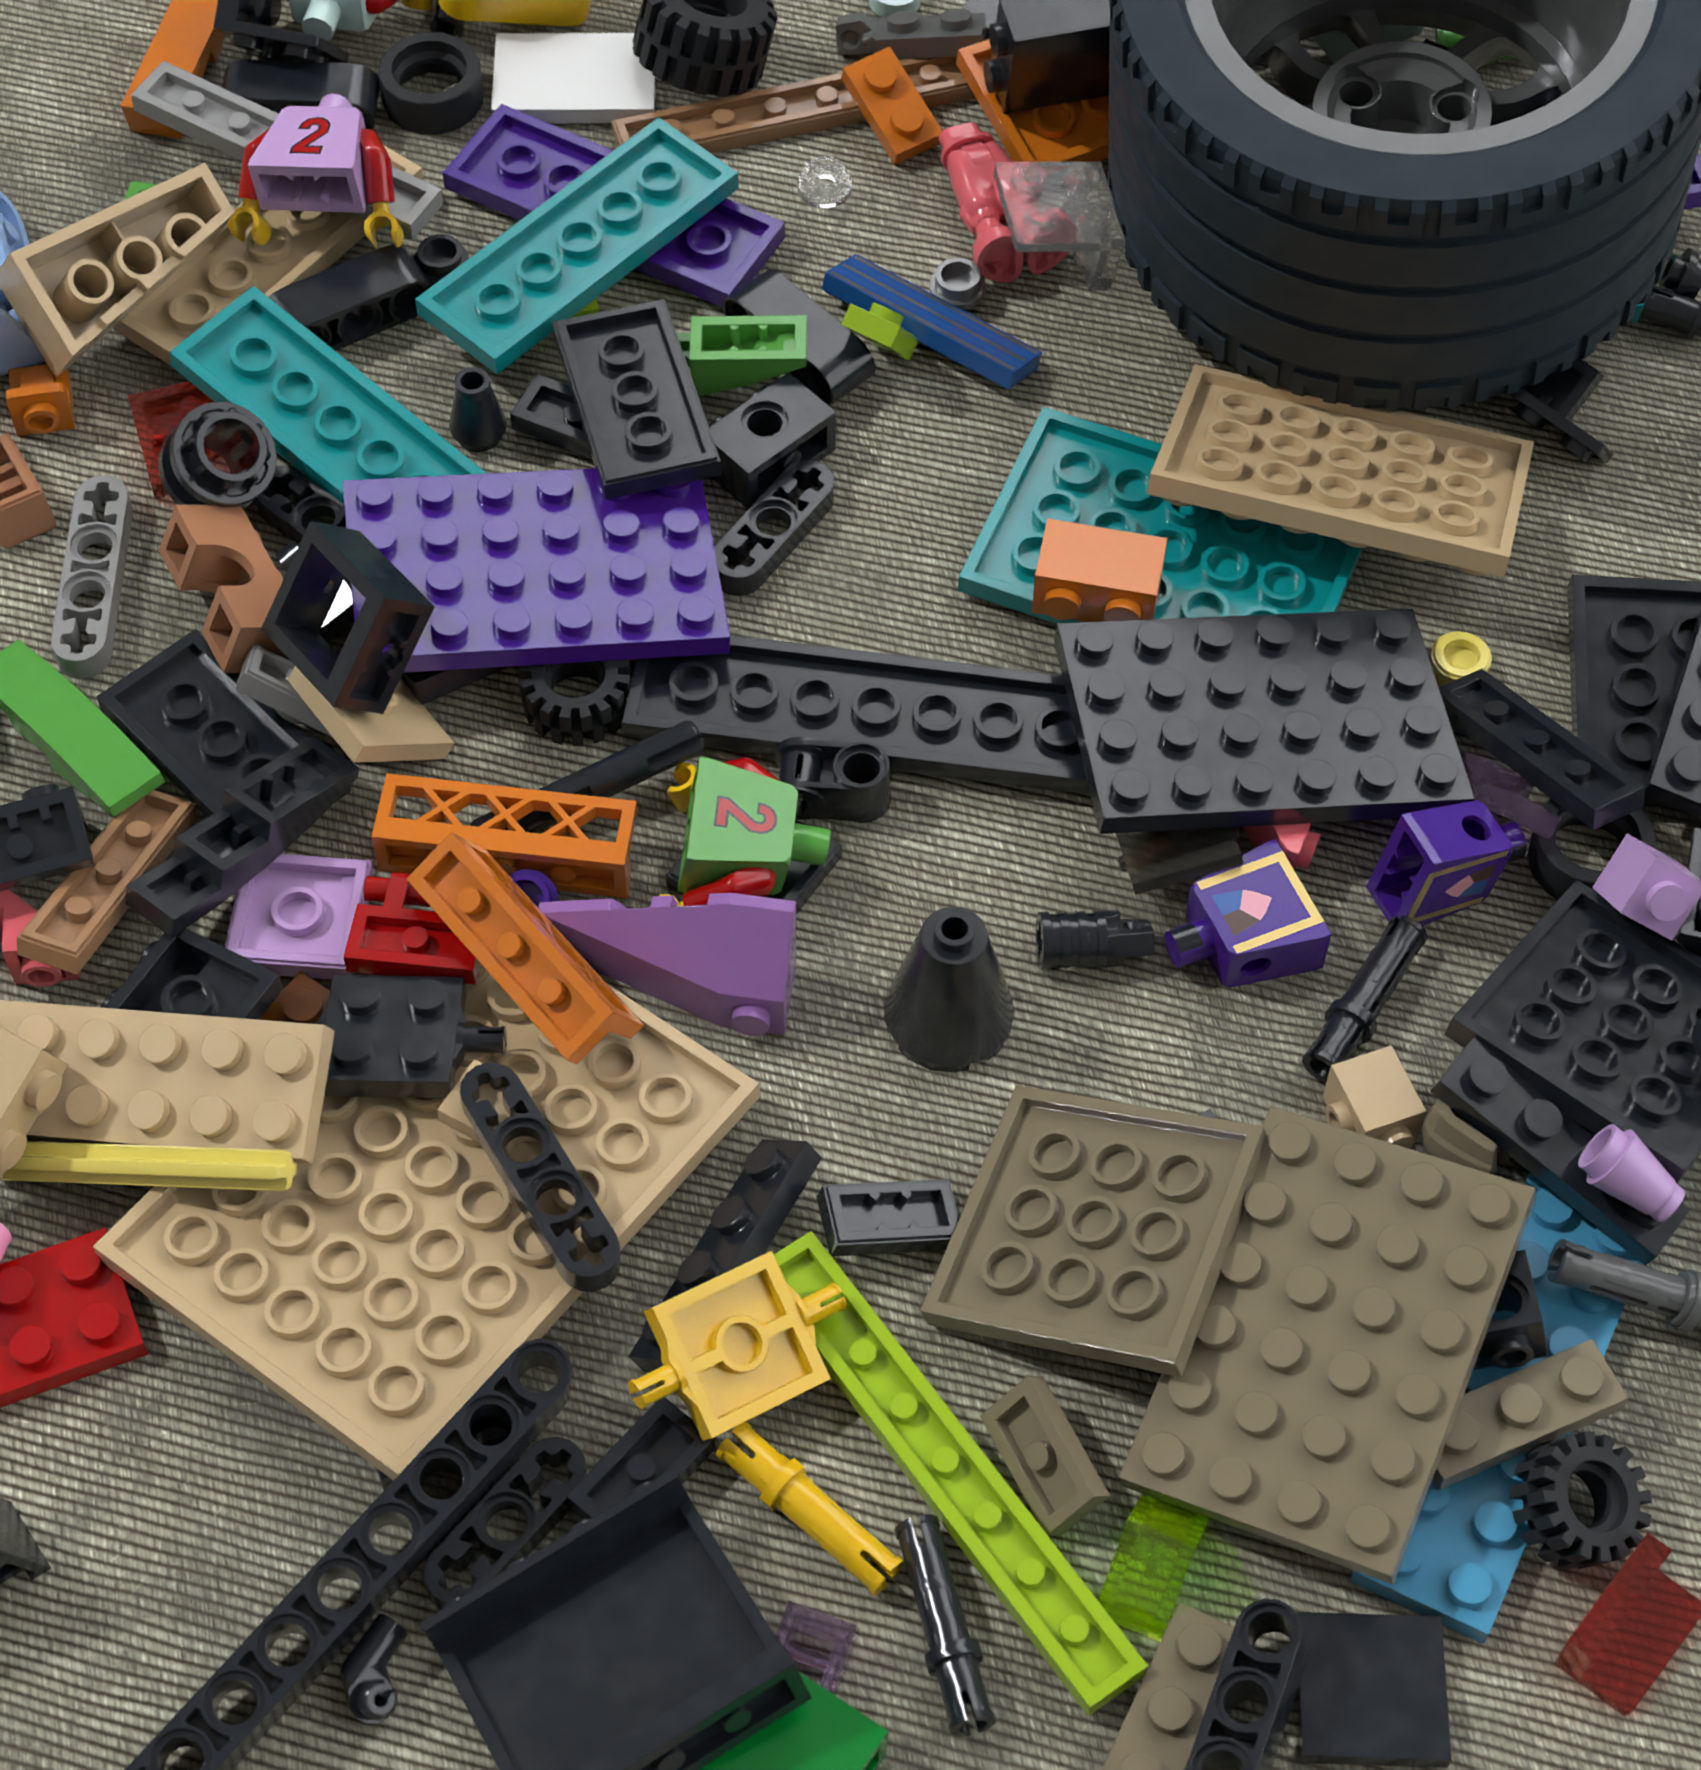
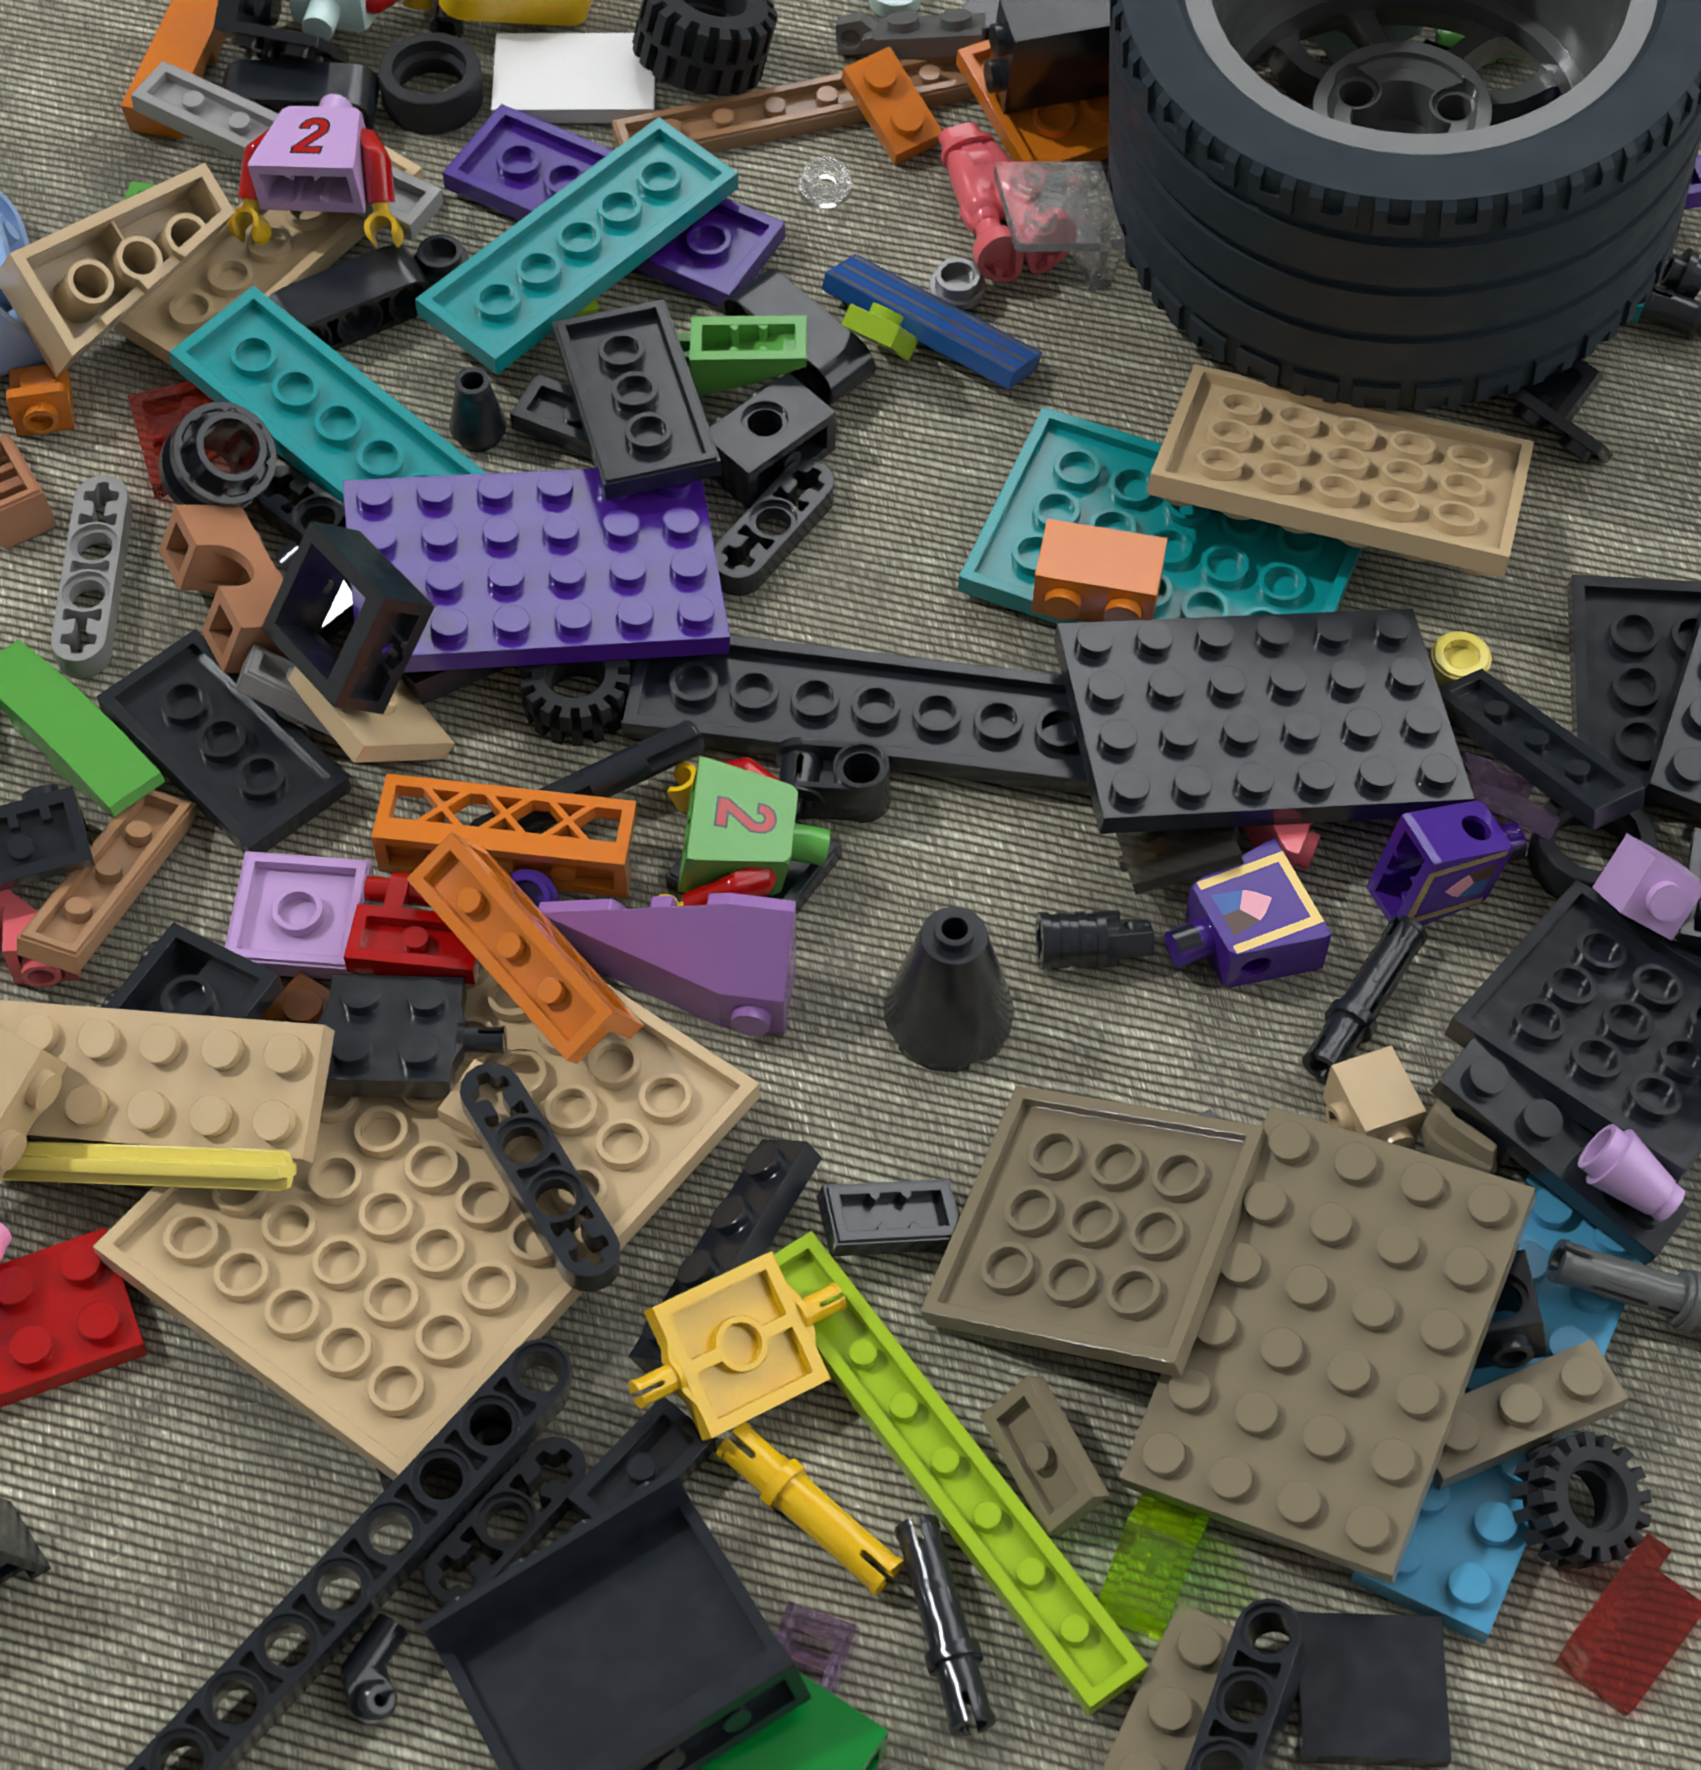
black slope [125,736,359,938] -> none

